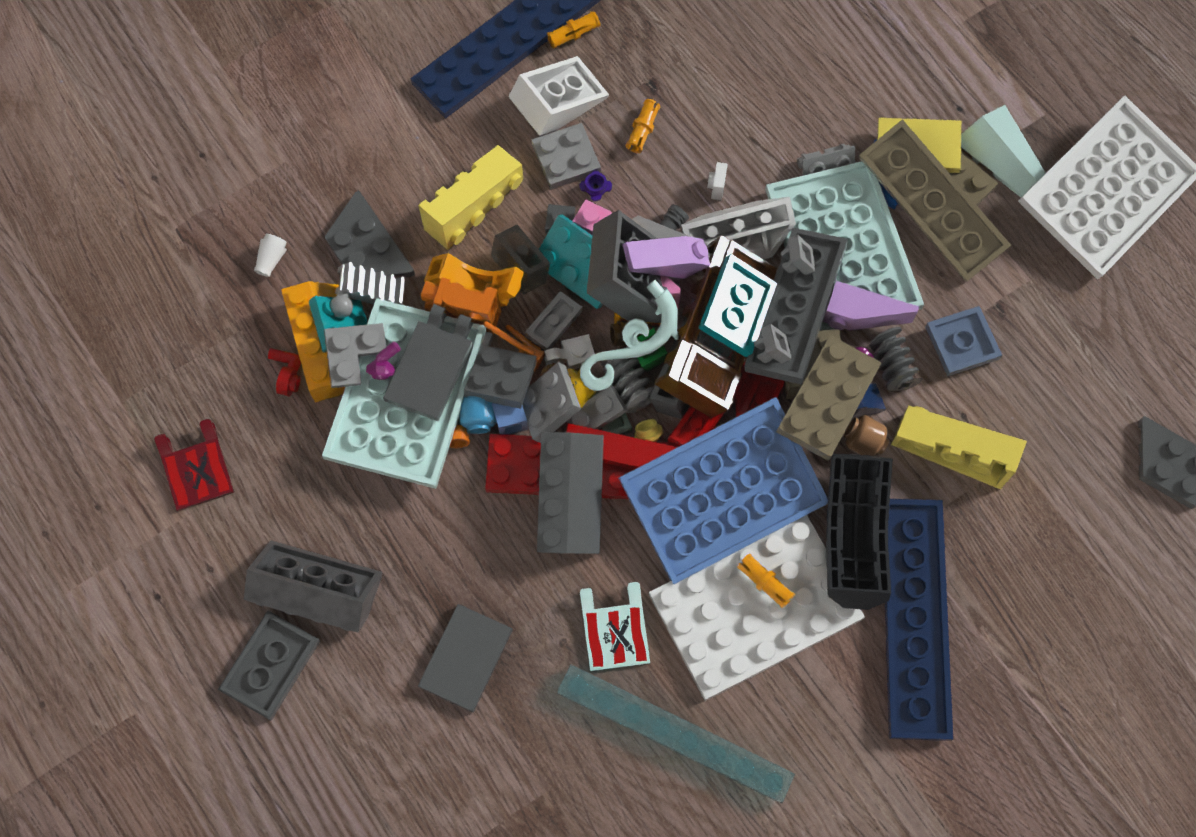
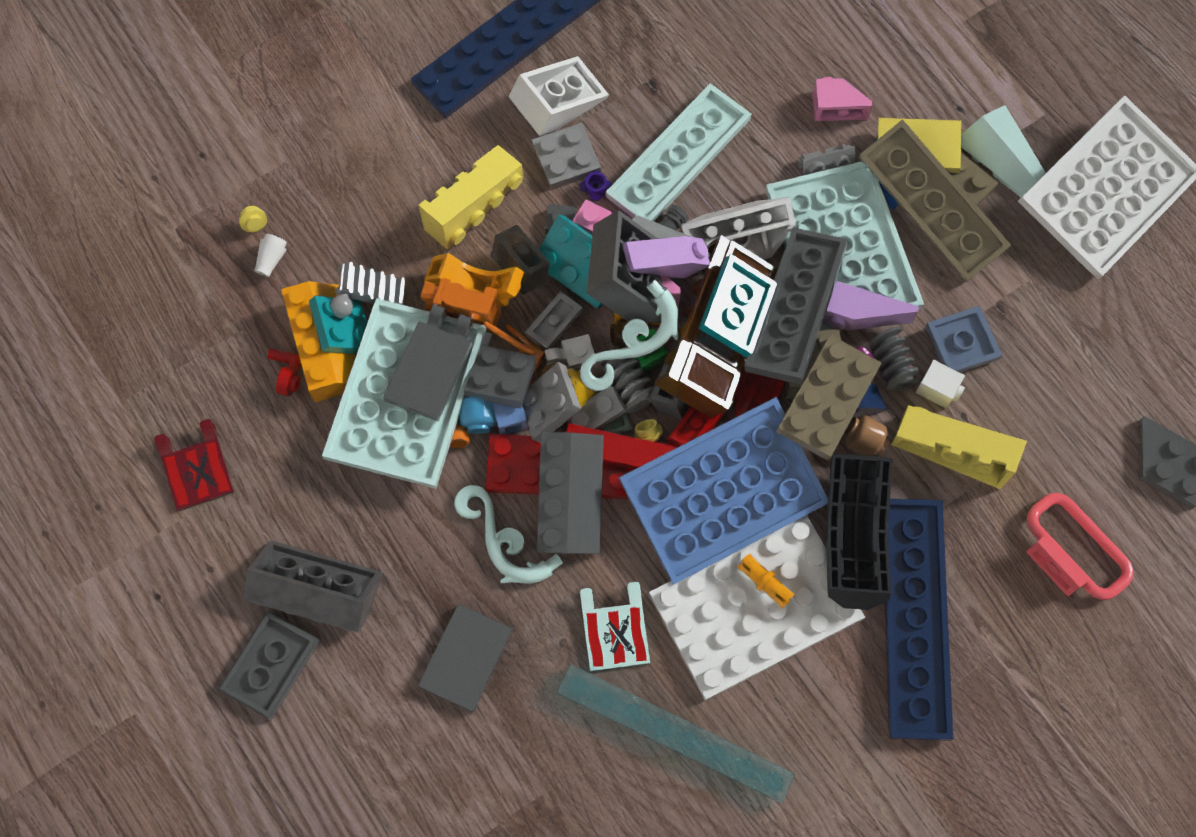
light grey plate [324,323,386,388] -> none
dark grey wing [325,190,415,277] -> none
magenta plate [366,341,401,380] -> none
light orange pin [547,11,600,49] -> none
light orange pin [626,99,660,153] -> none
white plate [707,162,728,201] -> none
light grey tile [754,324,792,364] -> none
light grey tile [781,235,815,275] -> none
none -> light yellow plate [239,206,267,232]
none -> light aqua plant [454,485,563,584]
none -> light aqua plate [606,83,752,222]
none -> bright pink slope [812,77,872,121]
none -> white brick [916,360,965,409]
none -> coral bar [1026,493,1134,600]

